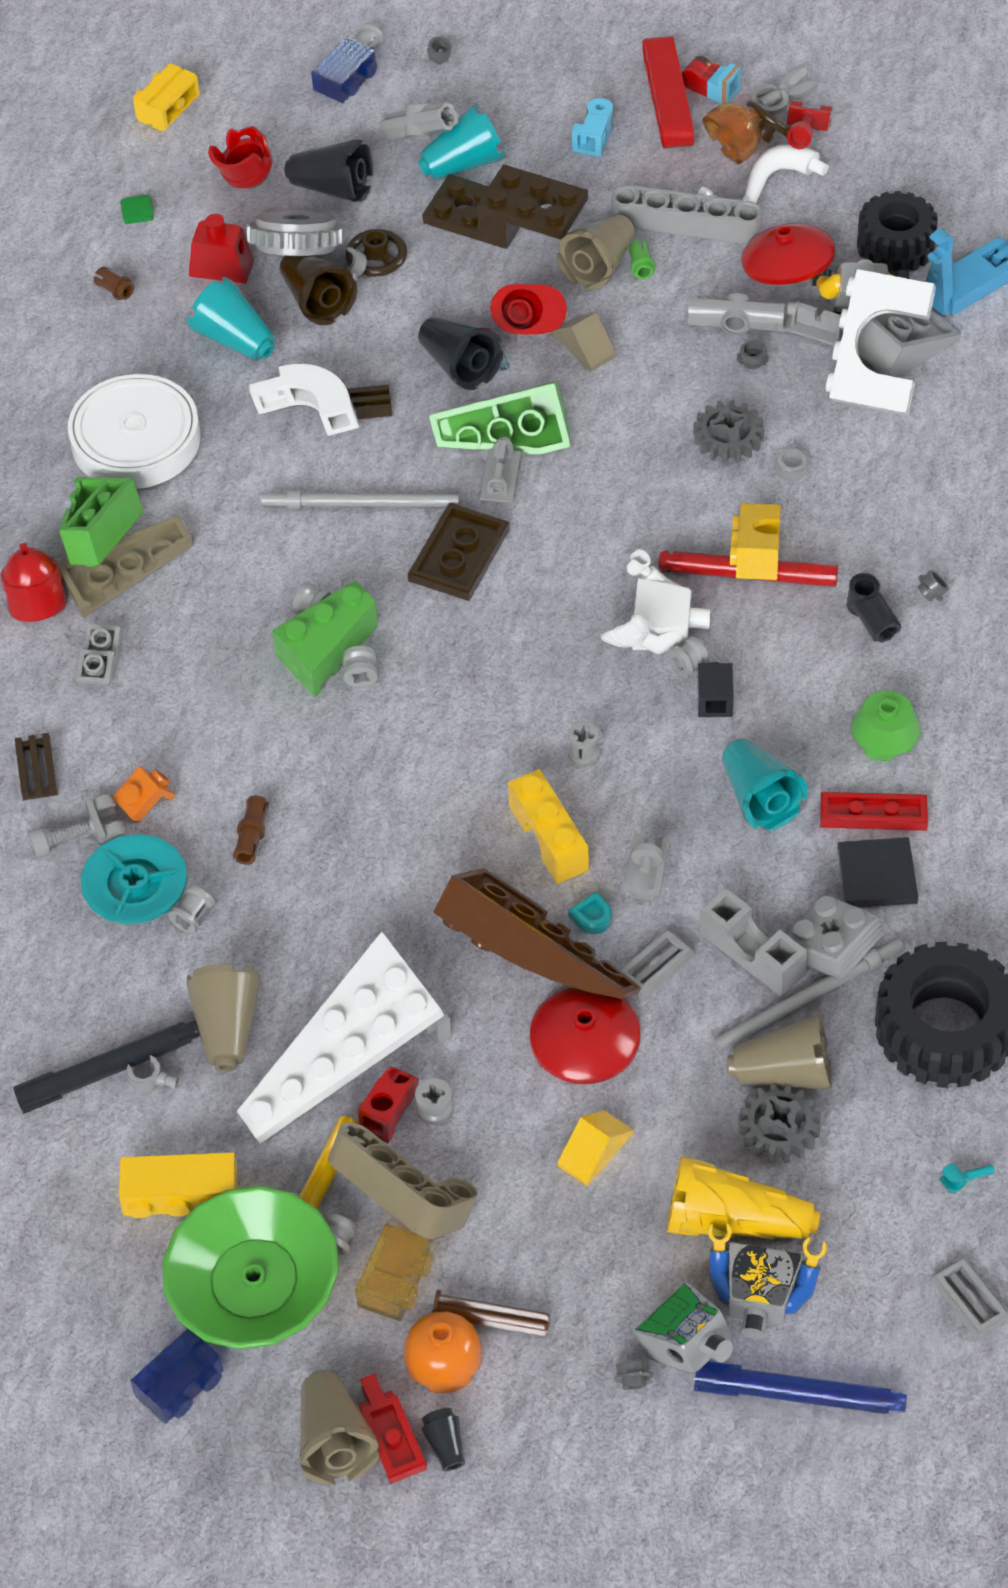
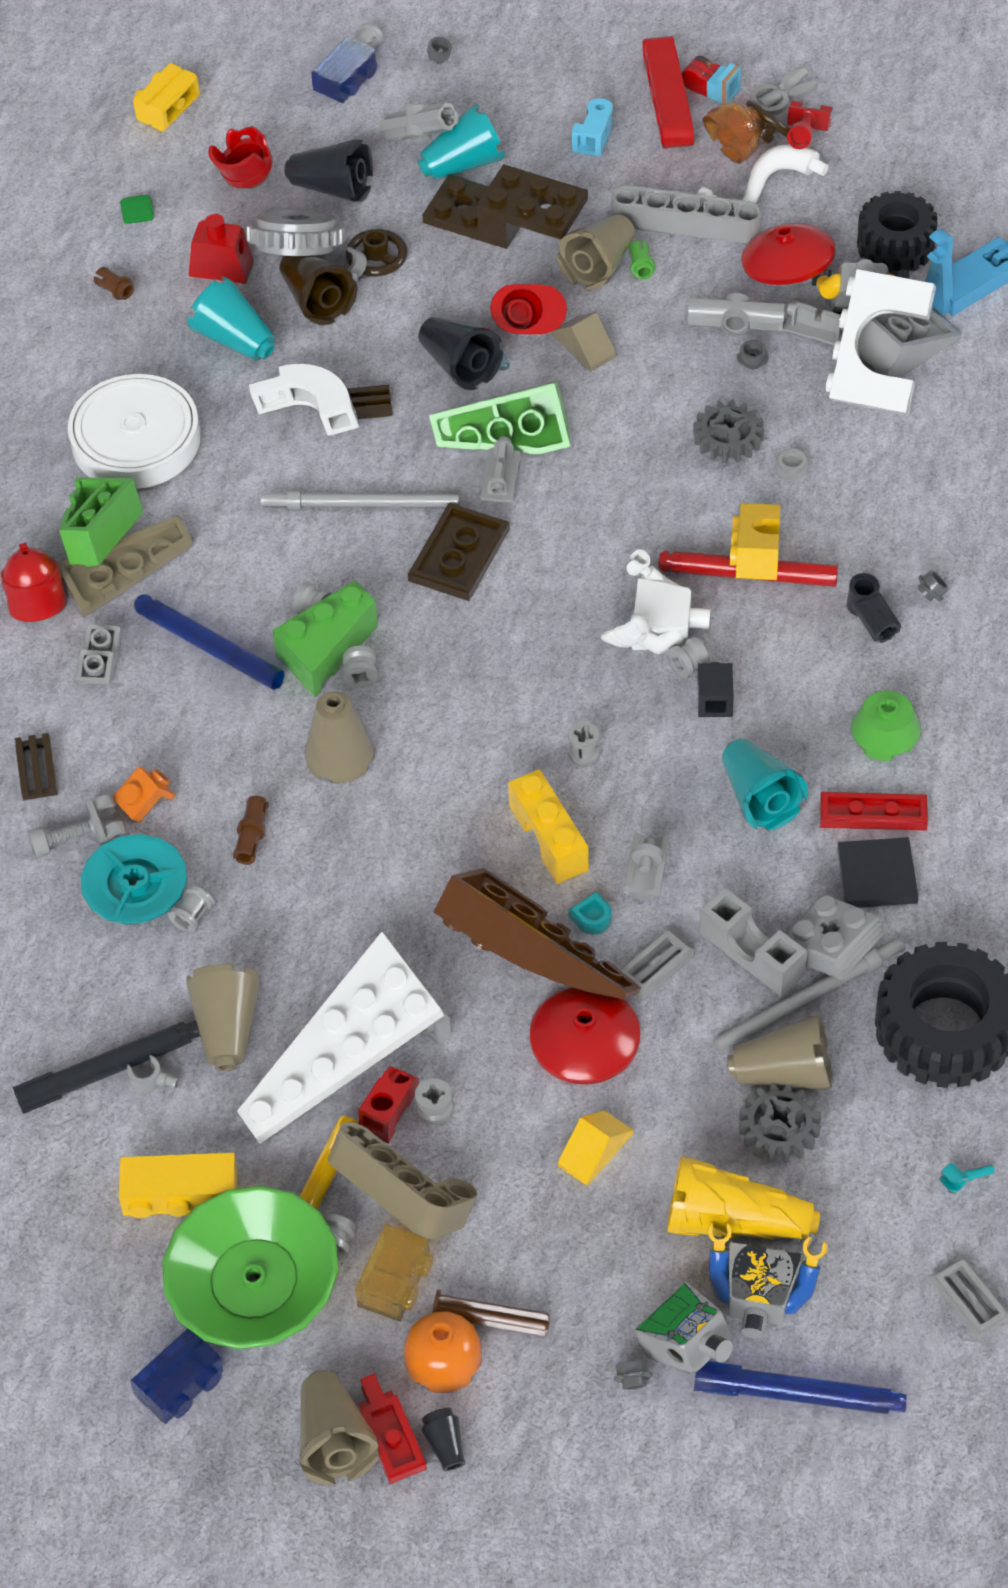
none -> clear blue piece [134,594,285,690]
none -> dark tan cone [304,691,374,784]

